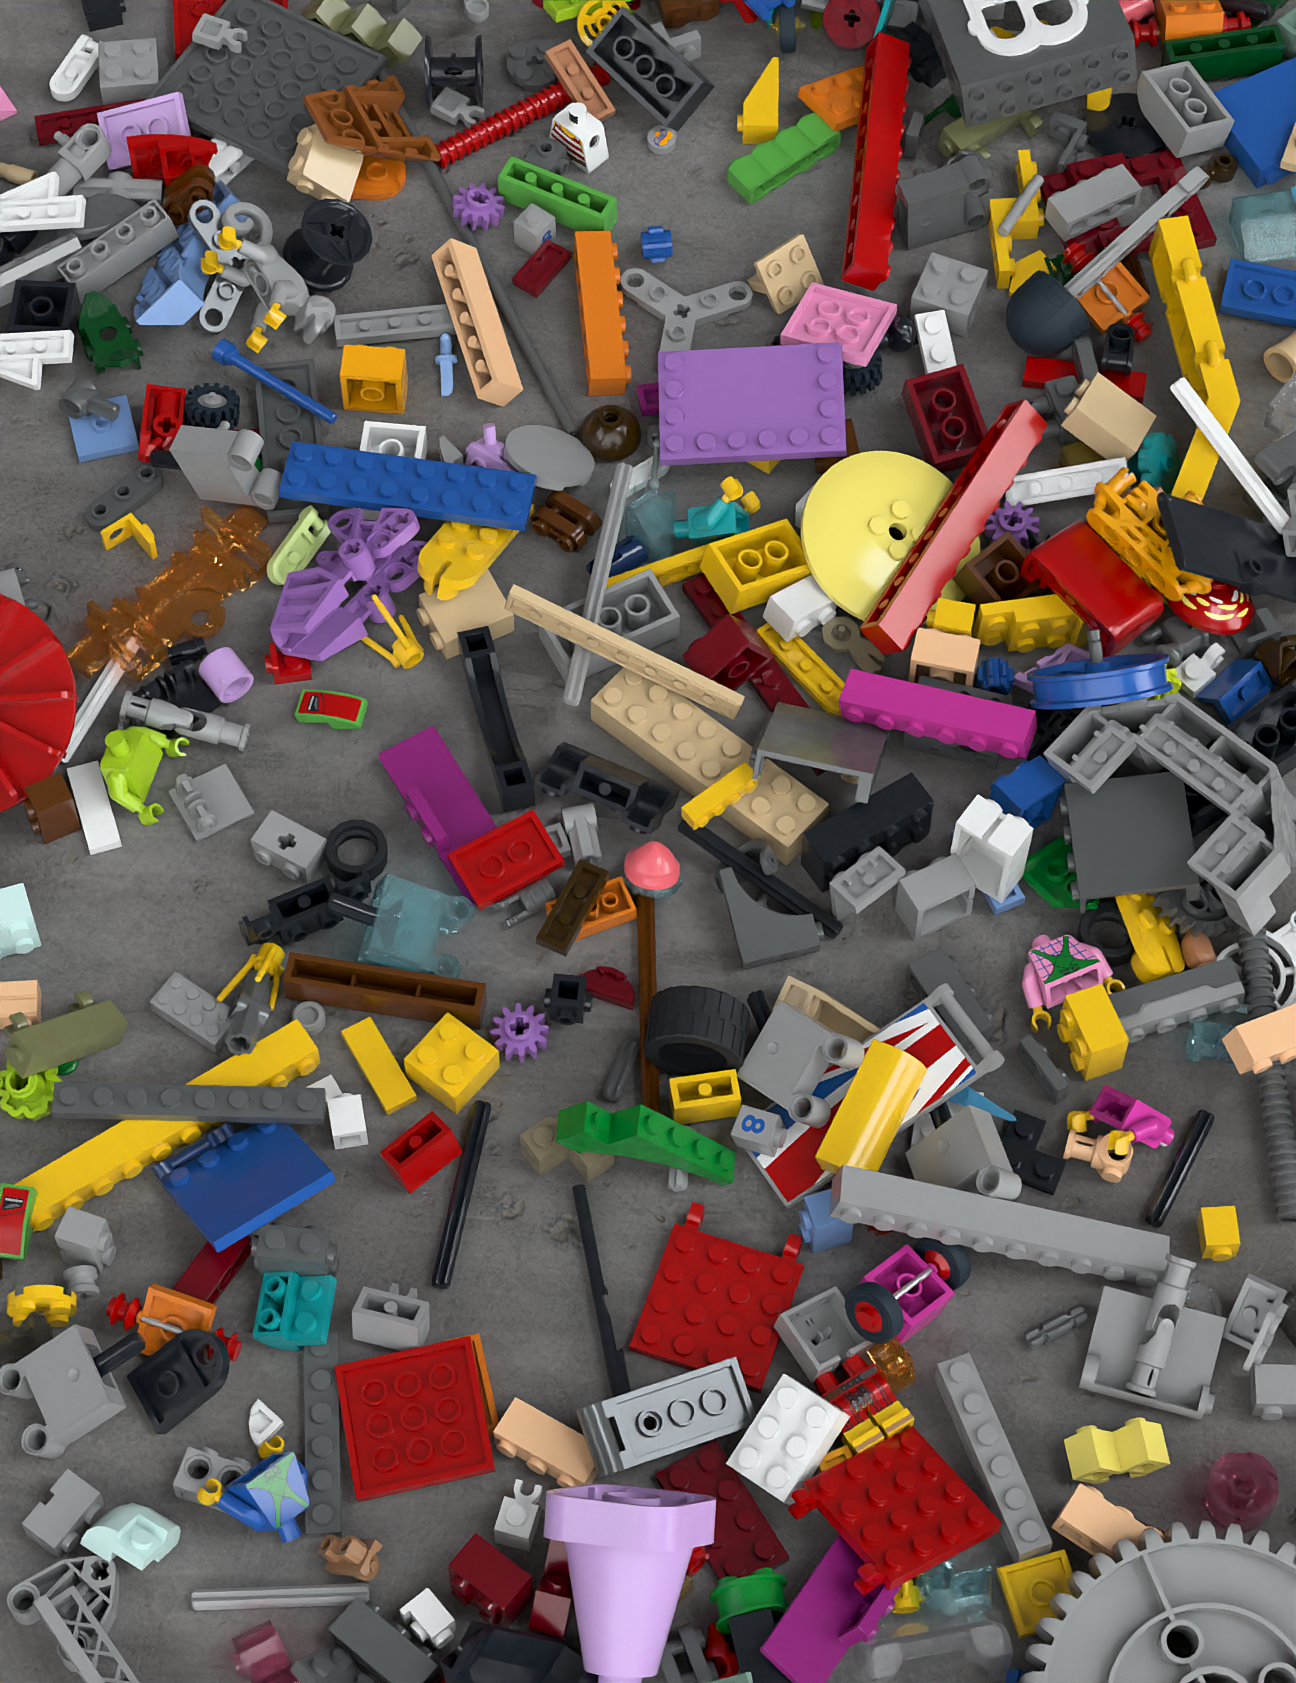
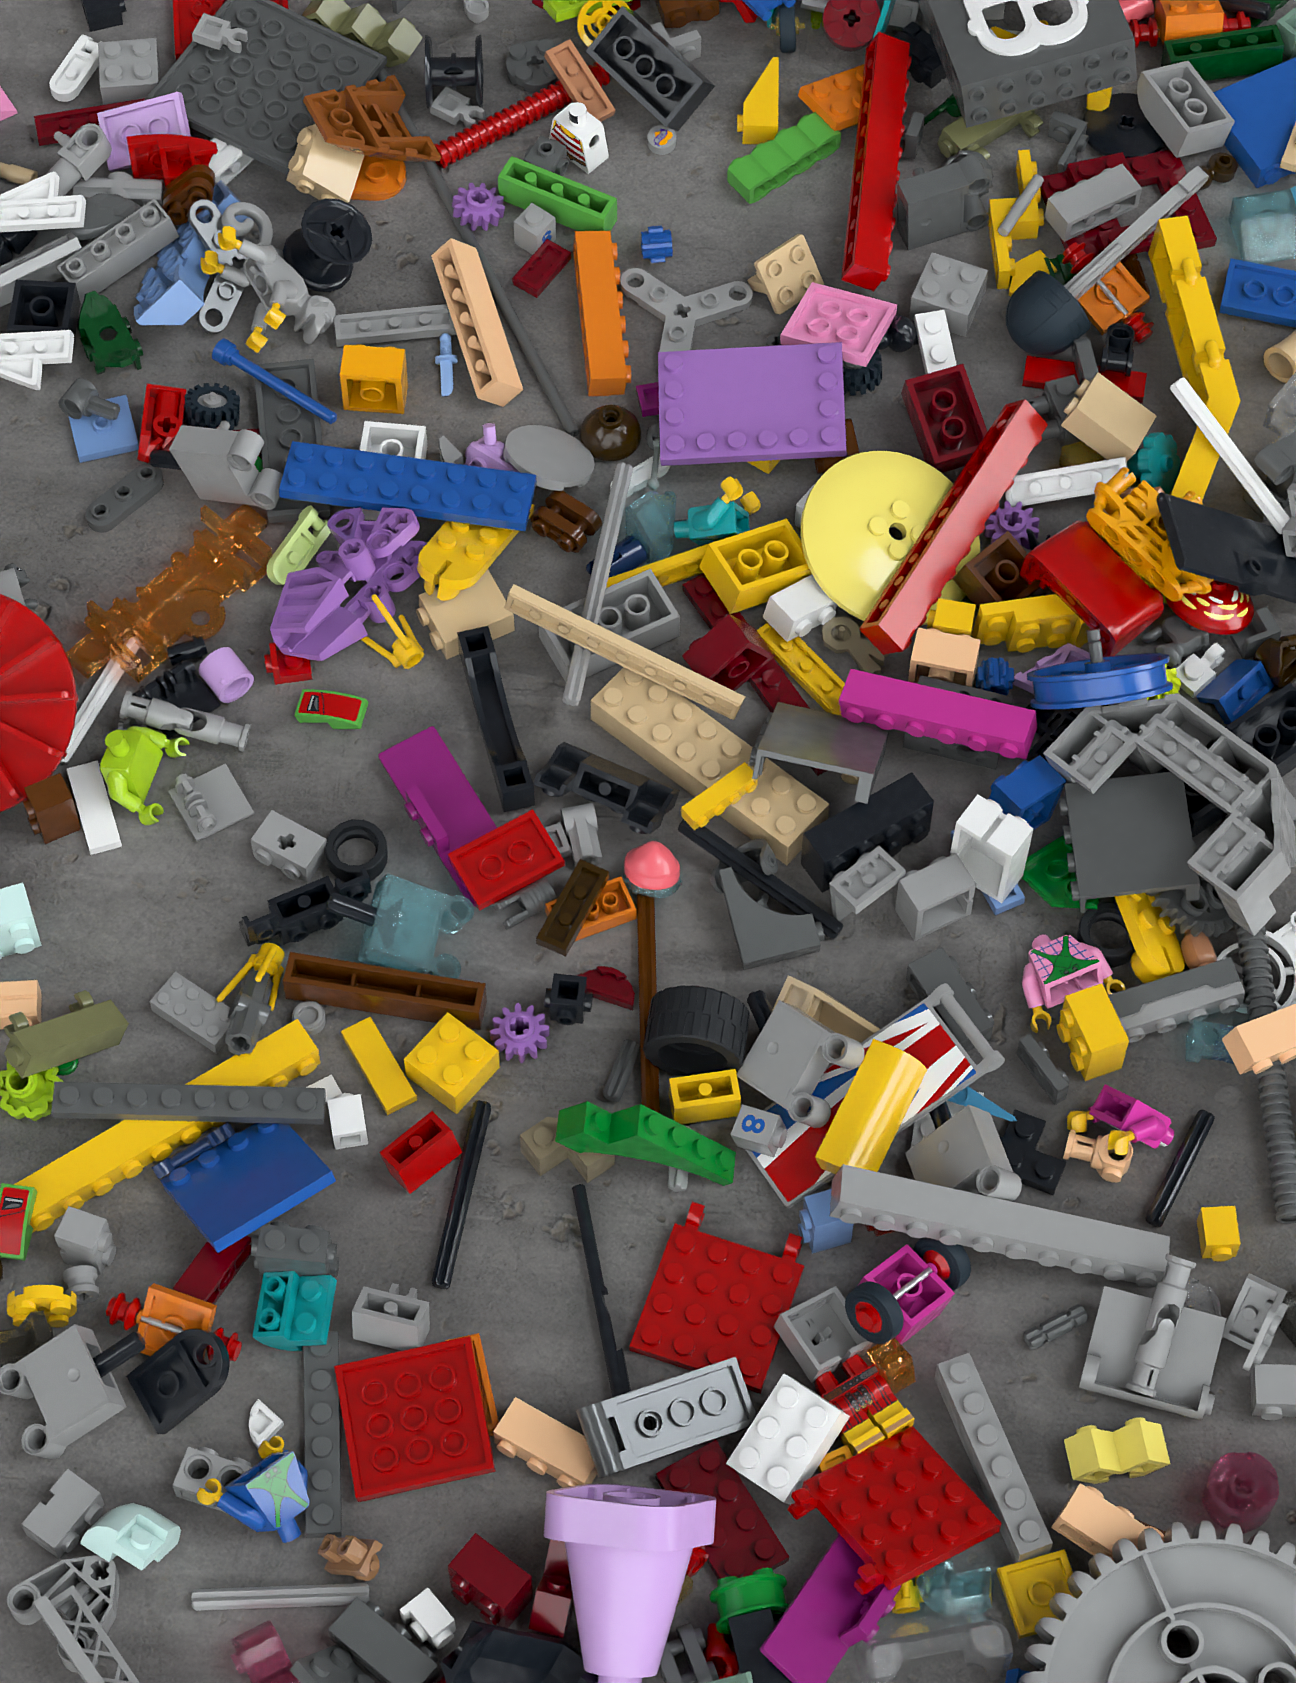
yellow bracket [100,513,158,560] -> none
white brick [494,1479,542,1552] -> none

